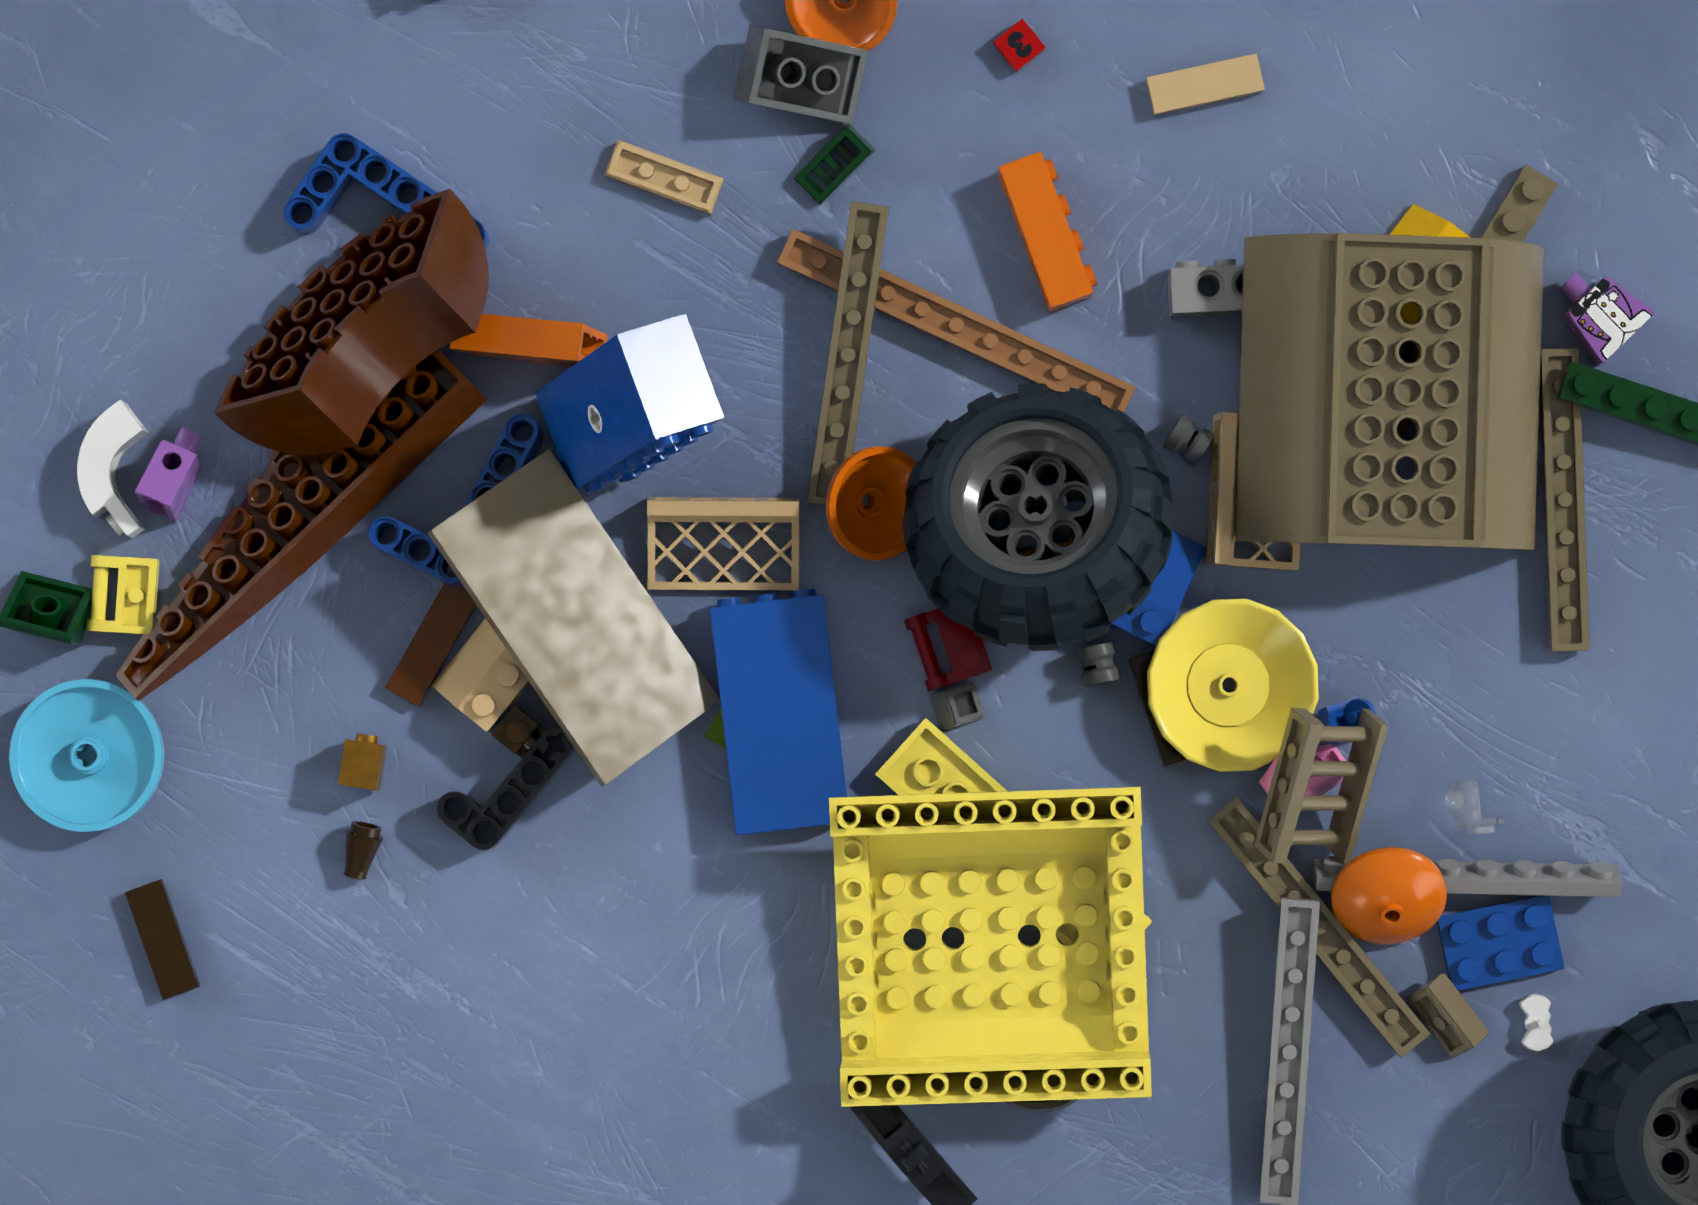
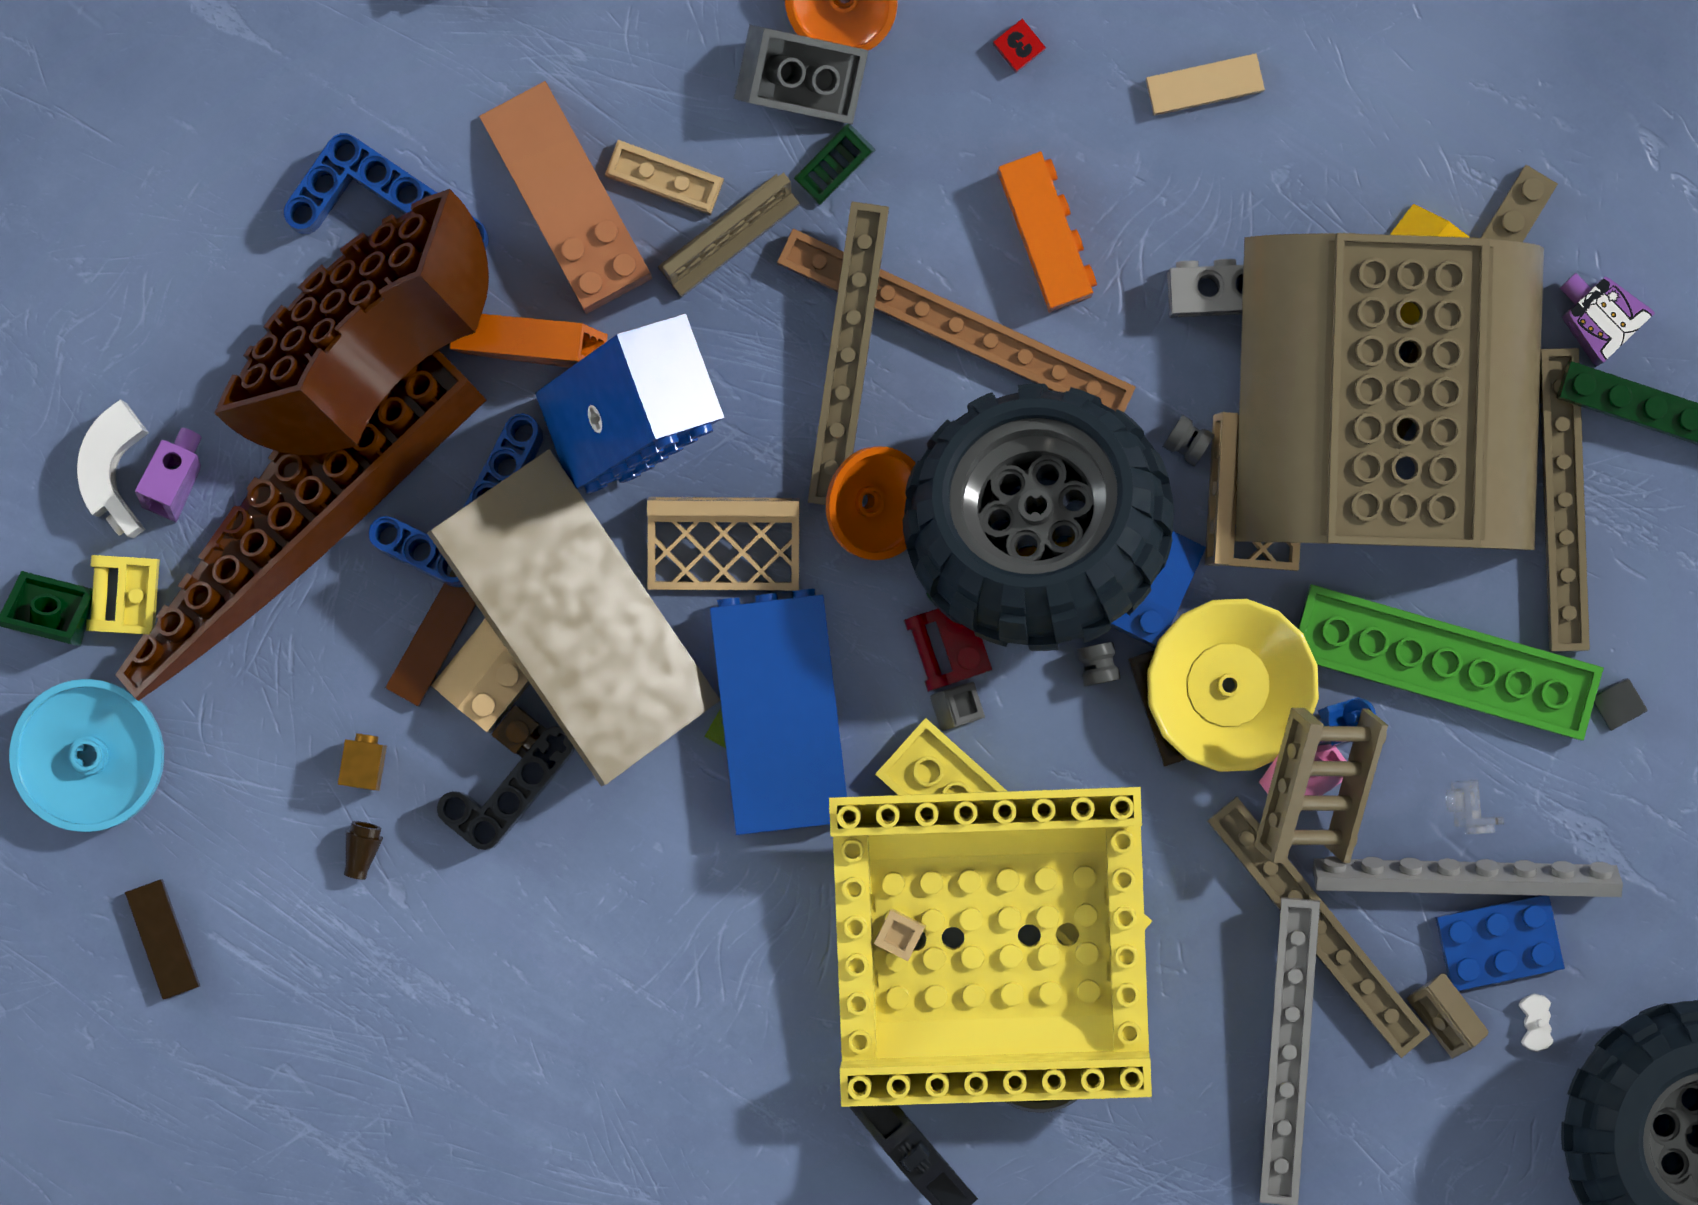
orange dish [1331,847,1447,945] -> none
none -> nougat slope [479,81,652,314]
none -> dark tan fence [658,172,800,298]
none -> tan plate [874,908,926,961]
none -> bright green plate [1298,584,1604,741]
none -> dark grey slope [1594,678,1648,731]

